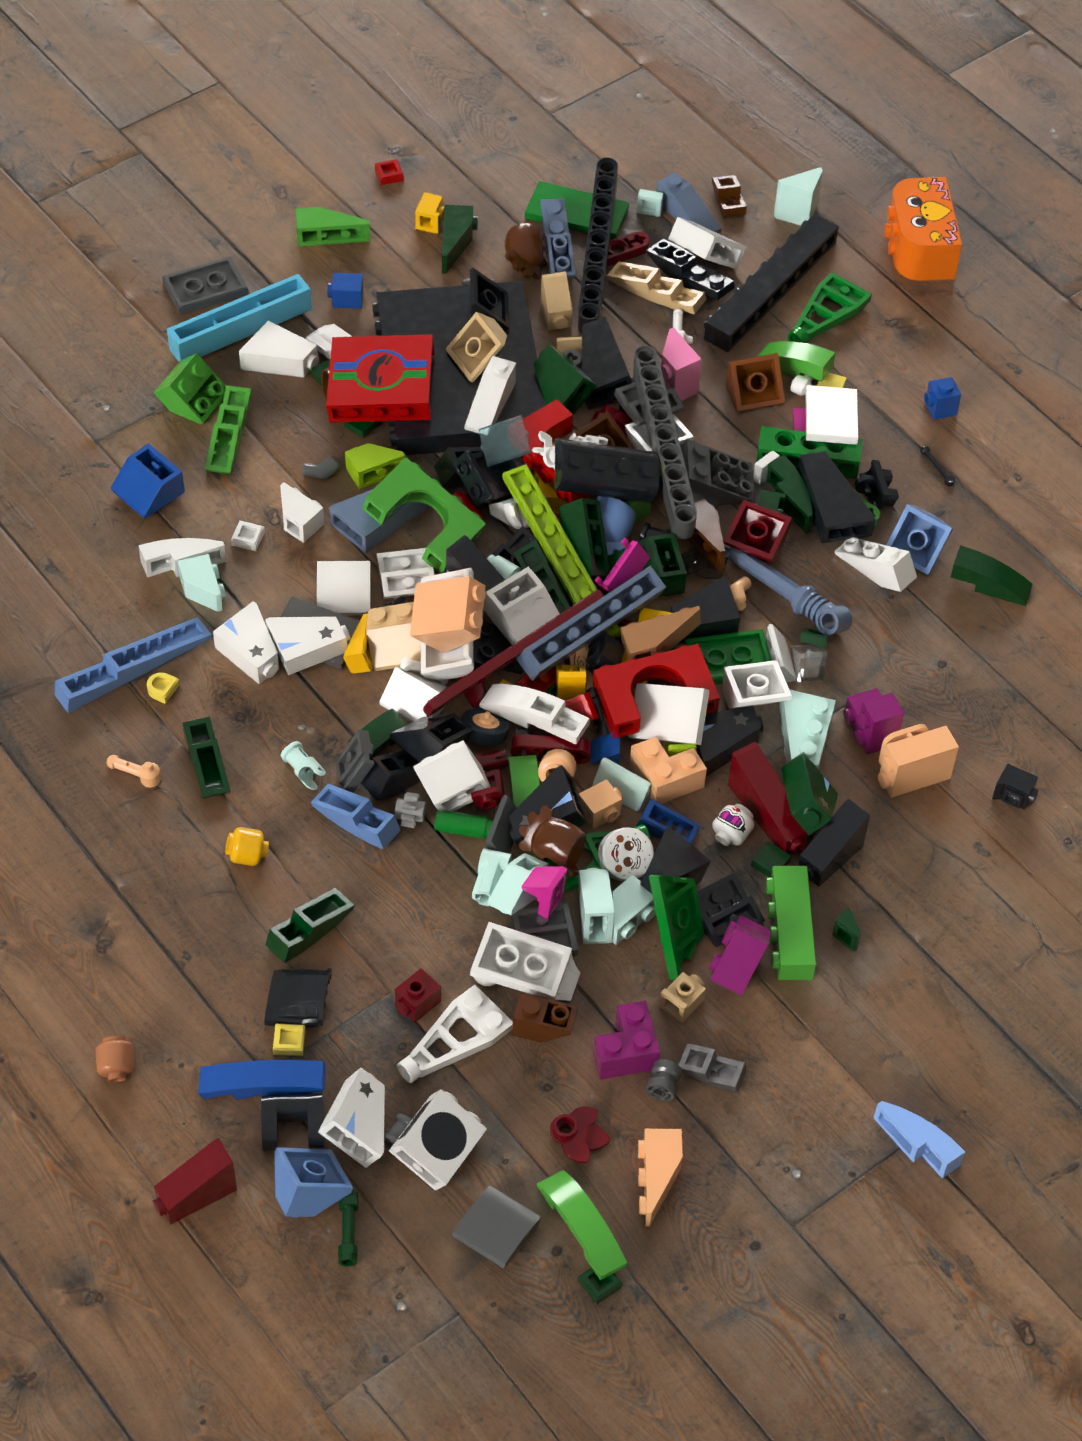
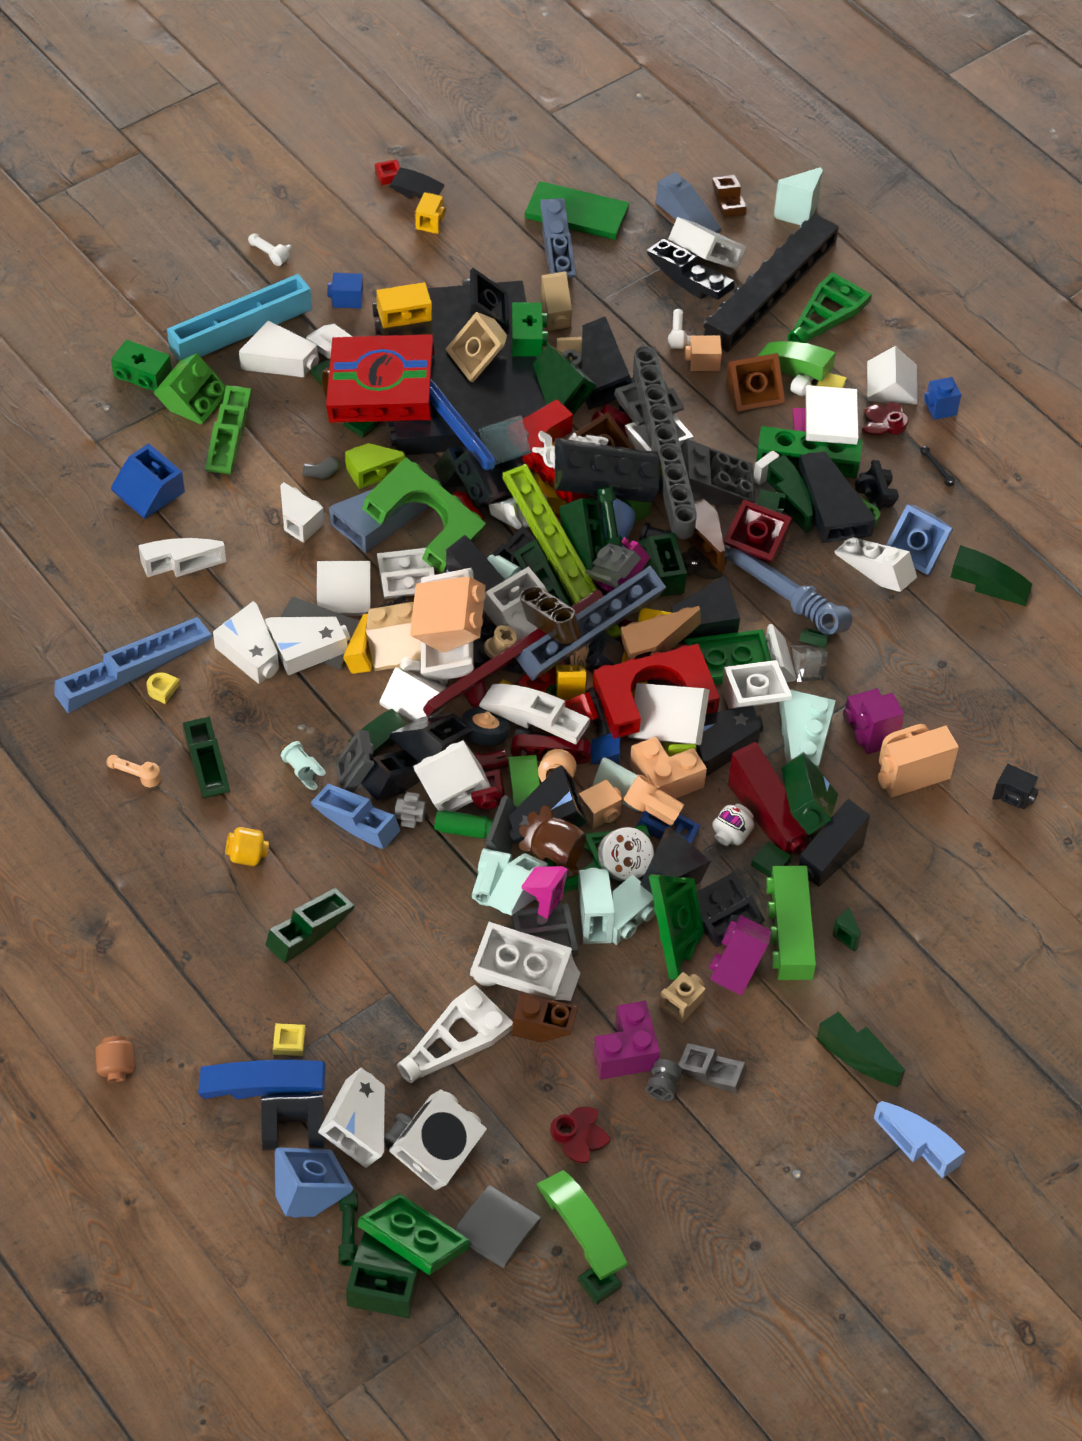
dark red slope [152,1138,237,1225] -> none
dark grey tile [162,256,249,315] -> none
light aqua slope [178,554,226,612] -> none
white tile [231,521,265,551] -> none
black slope [264,968,332,1028] -> none
bright green slope [295,207,370,246] -> none
dark red brick [395,968,441,1023] -> none
dark green slope [442,205,478,273] -> none
white slope [465,356,516,436] -> none
reddish brown piece [505,223,547,280] -> none
black beam [578,157,618,333] -> none
dark red beam [607,232,650,267] -> none
tan slope [607,261,707,314] -> none
light aqua plate [637,189,663,217] -> none
light nougat slope [638,1129,683,1227] -> none
bright pink slope [661,327,702,401] -> none
light nougat arm [730,576,751,611] -> none
orange brick [884,177,962,281] -> none
none -> green brick [111,339,172,391]
none -> white piece [248,233,292,266]
none -> dark green slope [346,1231,421,1318]
none -> green tile [358,1193,470,1275]
none -> yellow brick [376,282,432,329]
none -> black slope [389,167,445,199]
none -> blue axle [429,379,496,471]
none -> tan bush [484,625,517,658]
none -> green brick [512,302,547,357]
none -> dark brown beam [520,586,581,644]
none -> dark grey plate [585,543,641,588]
none -> dark green bar [598,486,623,547]
none -> light nougat piece [623,775,684,826]
none -> light nougat brick [685,335,722,371]
none -> dark green slope [817,1011,905,1087]
none -> dark red plate [862,401,909,435]
none -> white slope [867,346,917,405]

